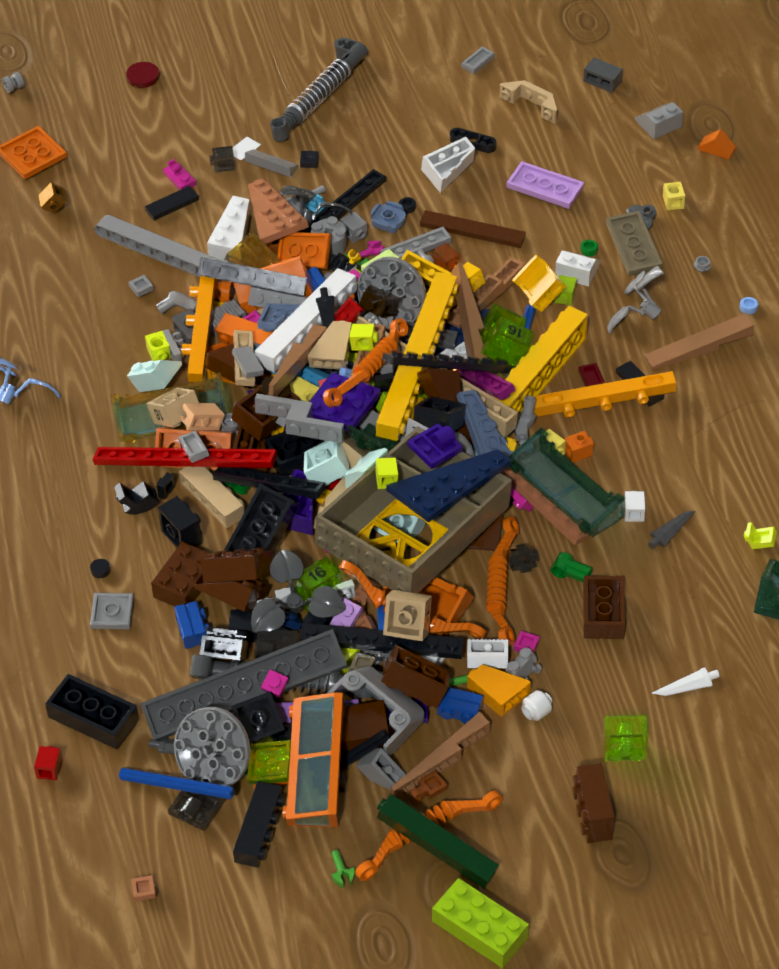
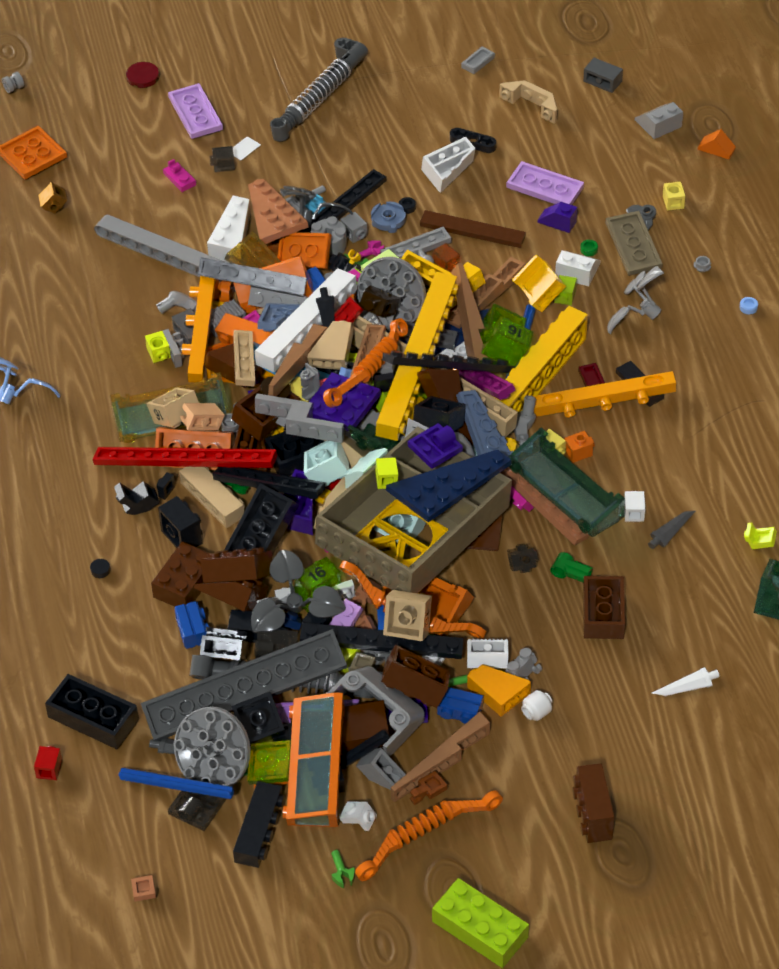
light grey tile [90,593,134,630] -> none
light aqua slope [127,360,182,392] -> none
light grey plate [129,275,153,297] -> none
black tile [145,186,199,220] -> none
light grey tile [178,430,209,463] -> none
light grey tile [232,346,264,378] -> none
light grey slope [245,149,298,177] -> none
dark pink plate [261,670,289,698] -> none
black tile [300,151,319,168] -> none
neon yellow brick [349,324,379,351] -> none
dark green brick [377,794,499,889] -> none
orange piece [486,516,519,647] -> none
dark pink plate [514,631,540,653] -> none
clear neon green brick [602,715,648,762] -> none
medium nougat slope [644,313,754,370] -> none
none -> lavender plate [168,83,223,139]
none -> light grey hinge [300,363,321,401]
none -> white bracket [339,801,377,831]
none -> dark purple slope [537,202,577,233]

